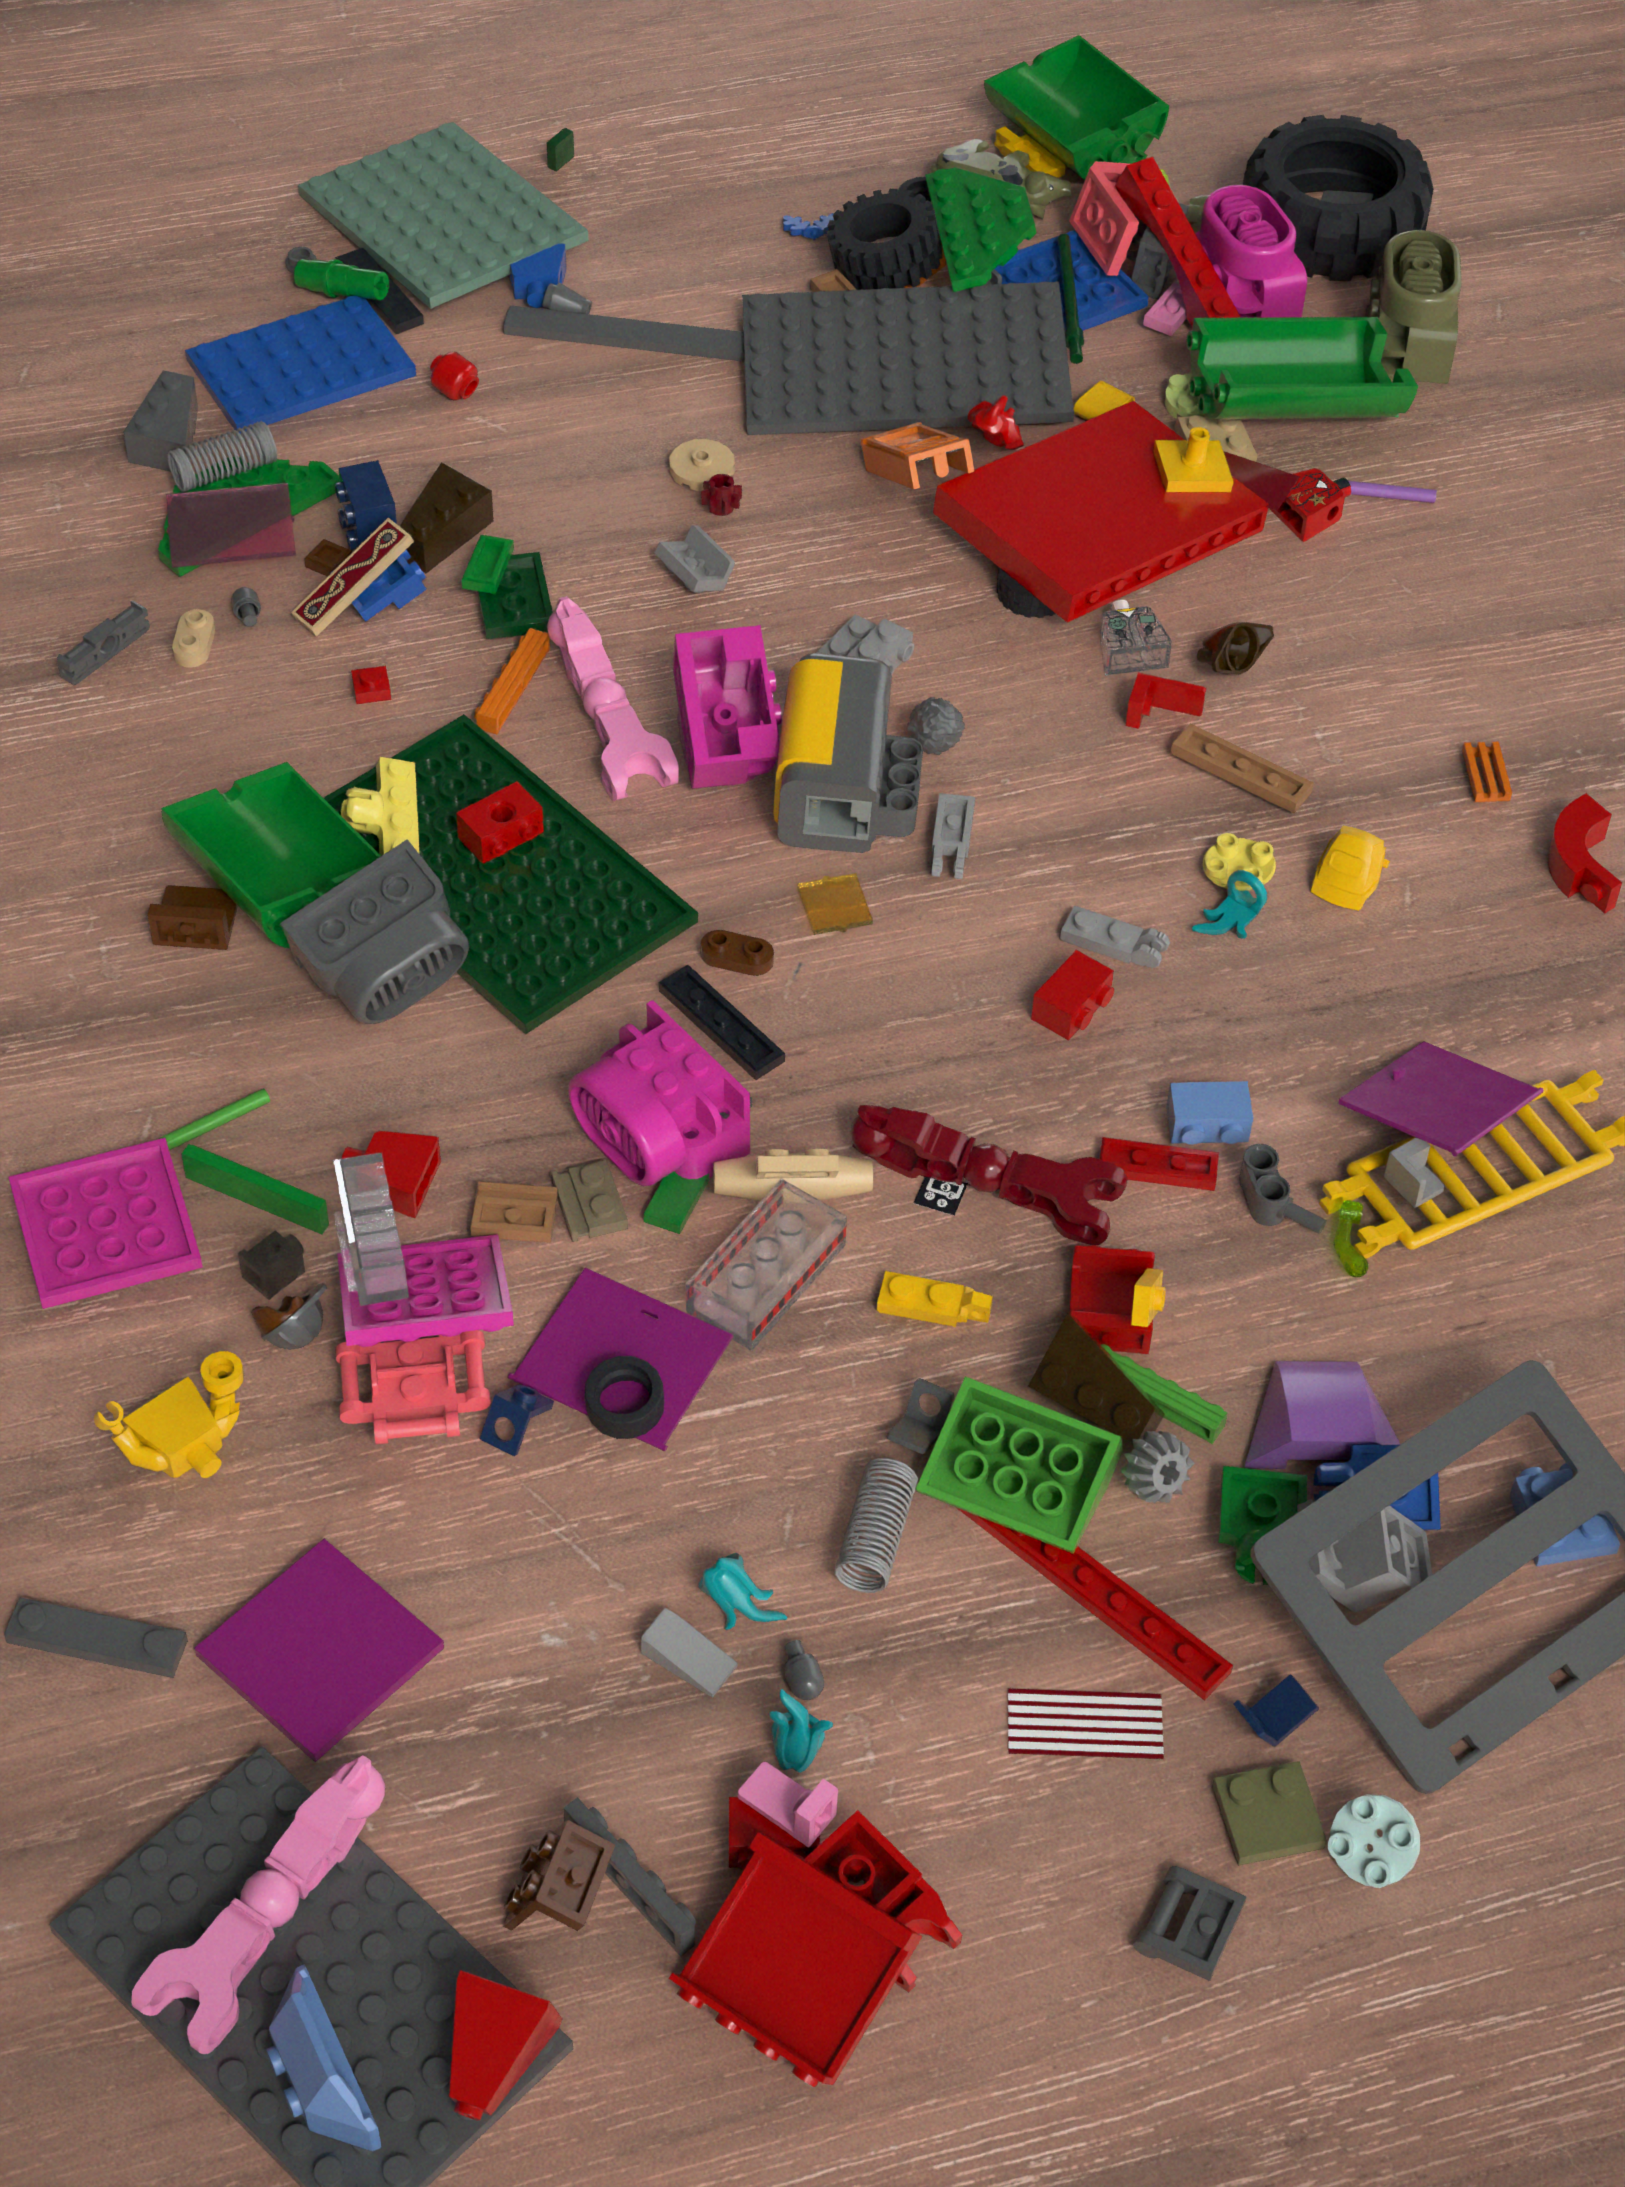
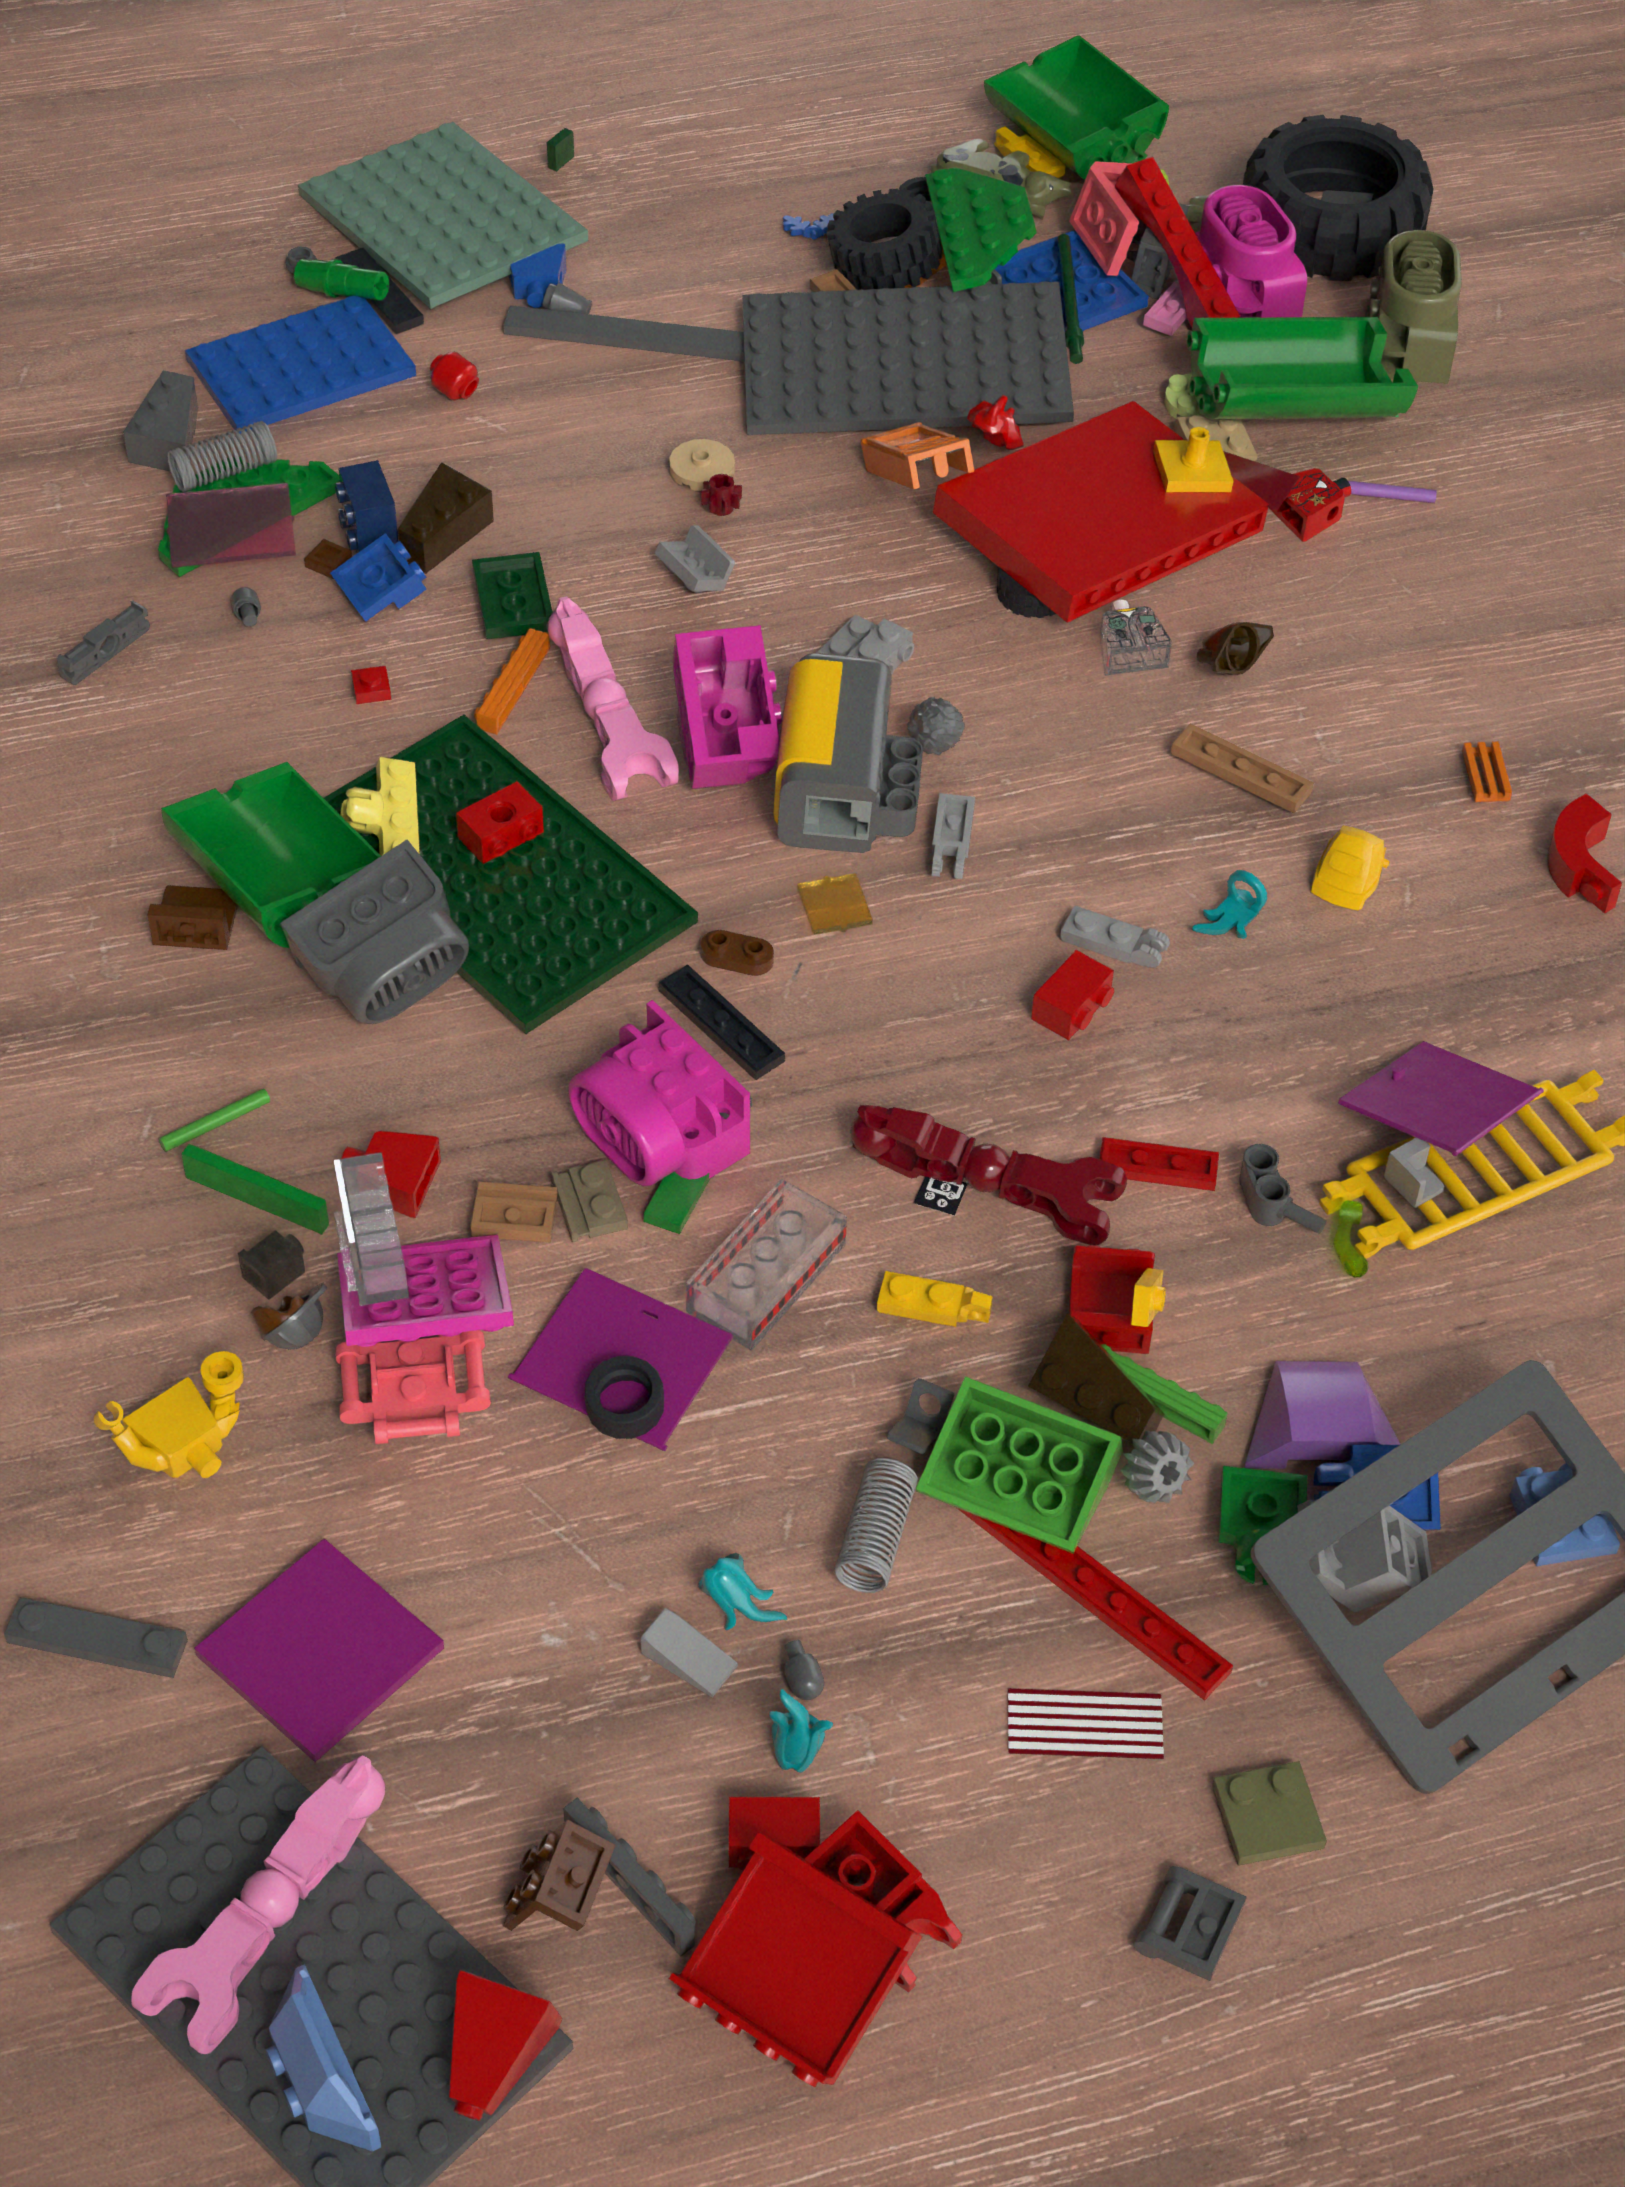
dark pink plate [8,1138,203,1309] -> none
tan plate [172,609,215,667] -> none
tile [291,518,414,637] -> none
green tile [462,535,514,594] -> none
dark blue bracket [480,1385,554,1456] -> none
tan plate [713,1149,873,1201] -> none
bright pink bracket [738,1762,838,1848] -> none
yellow piece [1074,380,1135,421] -> none
red bracket [1126,672,1206,729] -> none
medium blue brick [1166,1081,1253,1145] -> none
light yellow dish [1203,833,1276,891] -> none
dark blue bracket [1233,1674,1319,1747] -> none
light aqua plate [1328,1794,1420,1888] -> none

